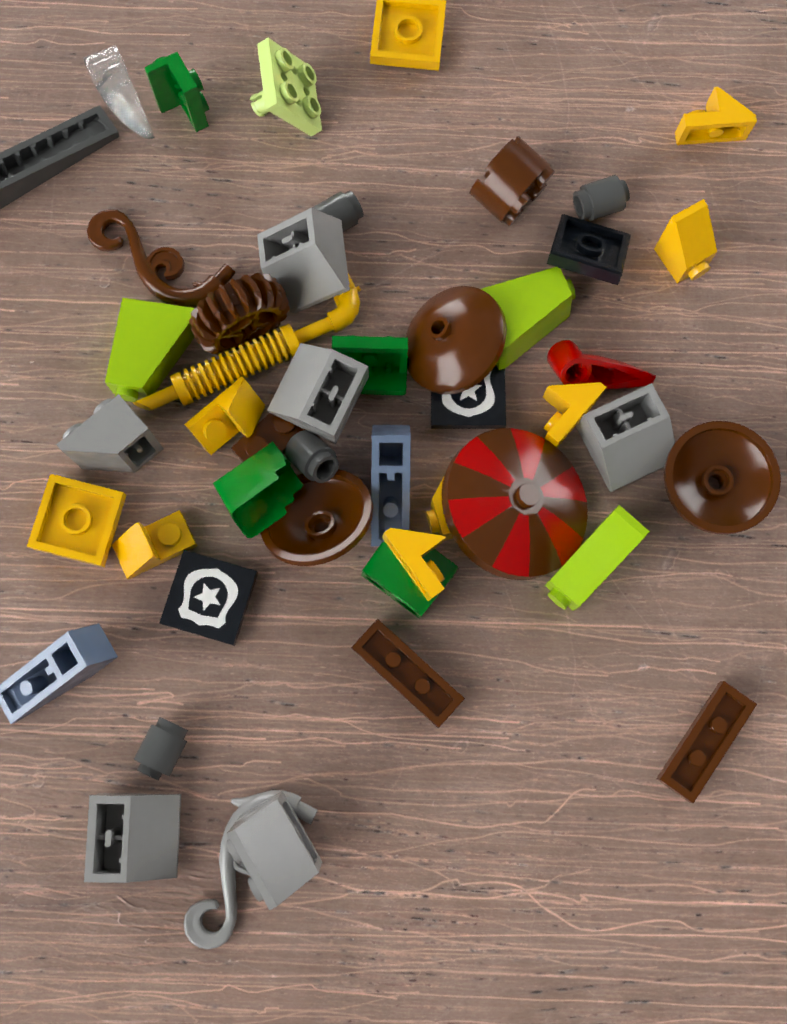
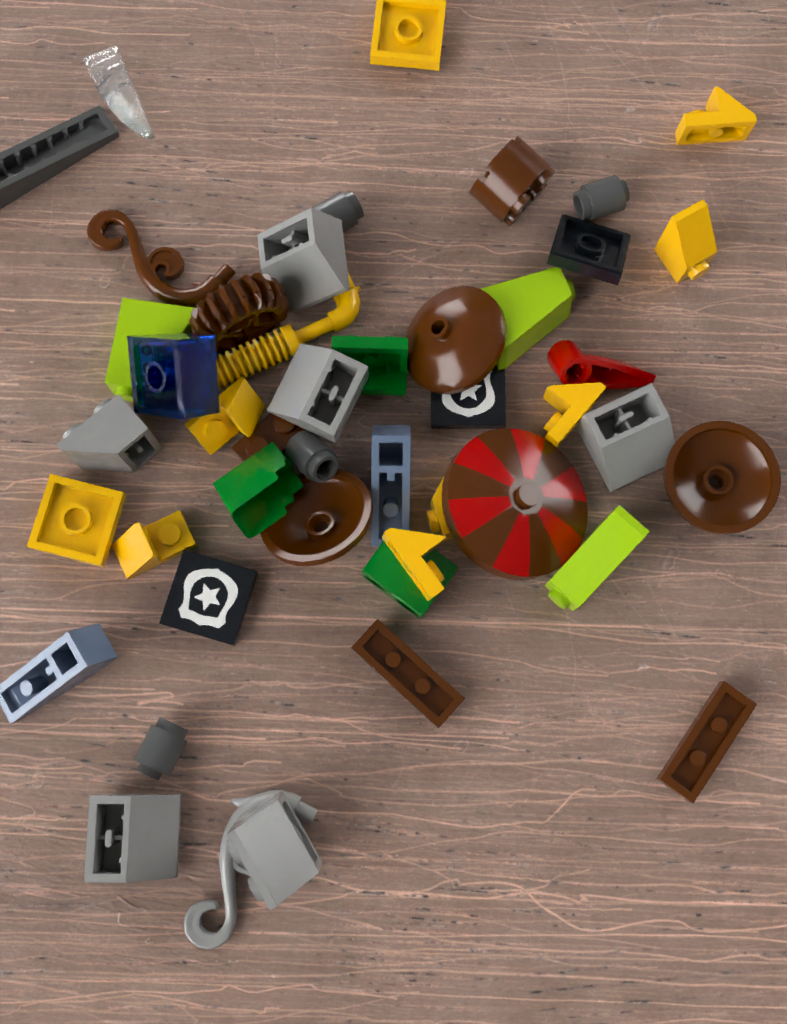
green bracket [145,52,209,132] -> none
yellowish green plate [250,38,322,136] -> none
none -> clear blue slope [127,333,220,420]

